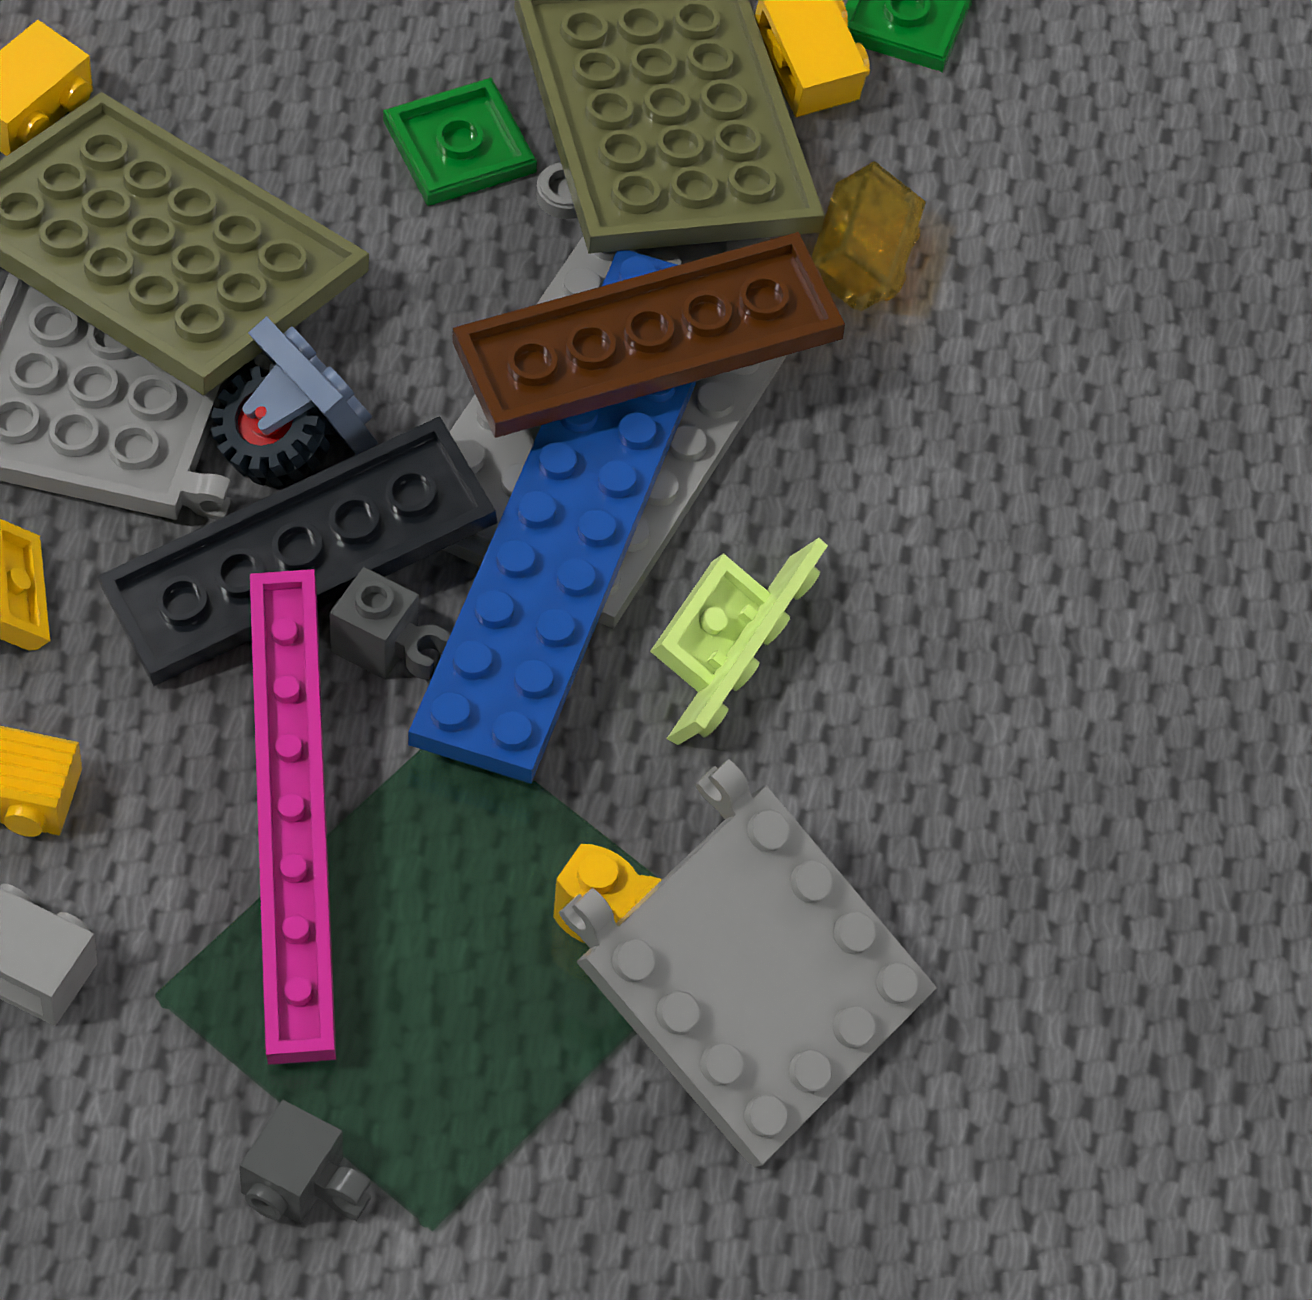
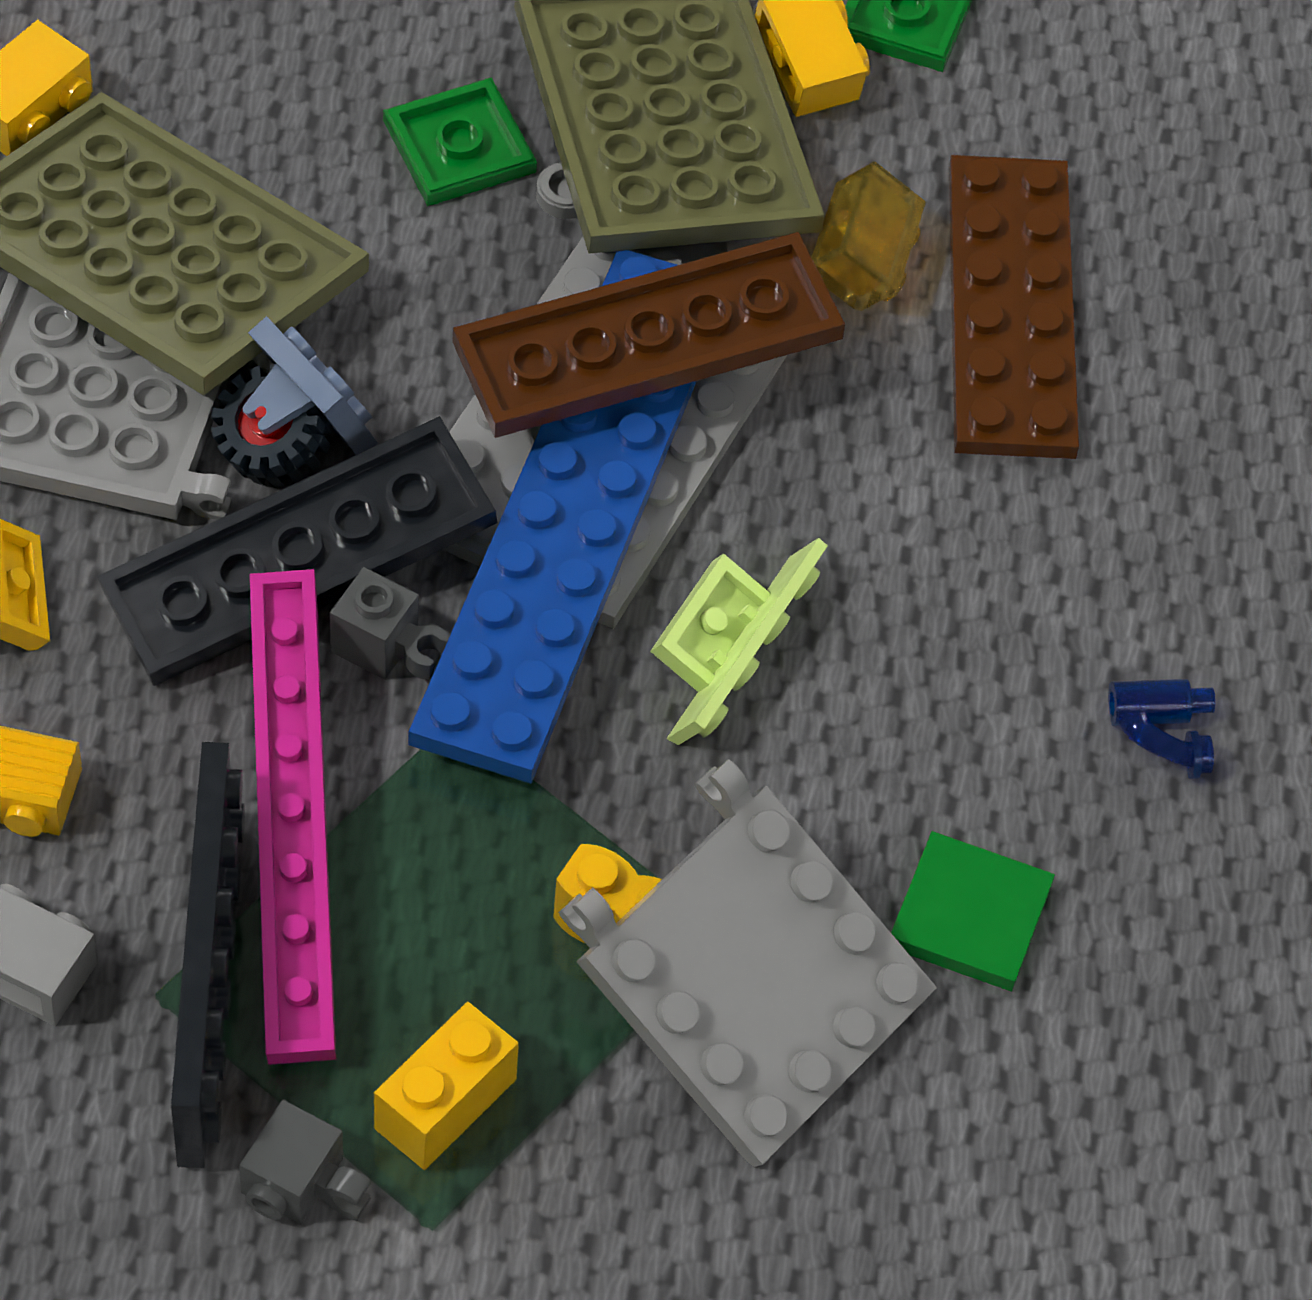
none -> black plate [171,742,245,1168]
none -> yellow brick [374,1001,519,1171]
none -> green tile [891,831,1055,992]
none -> reddish brown plate [949,155,1079,459]
none -> clear blue plant [1108,679,1216,779]

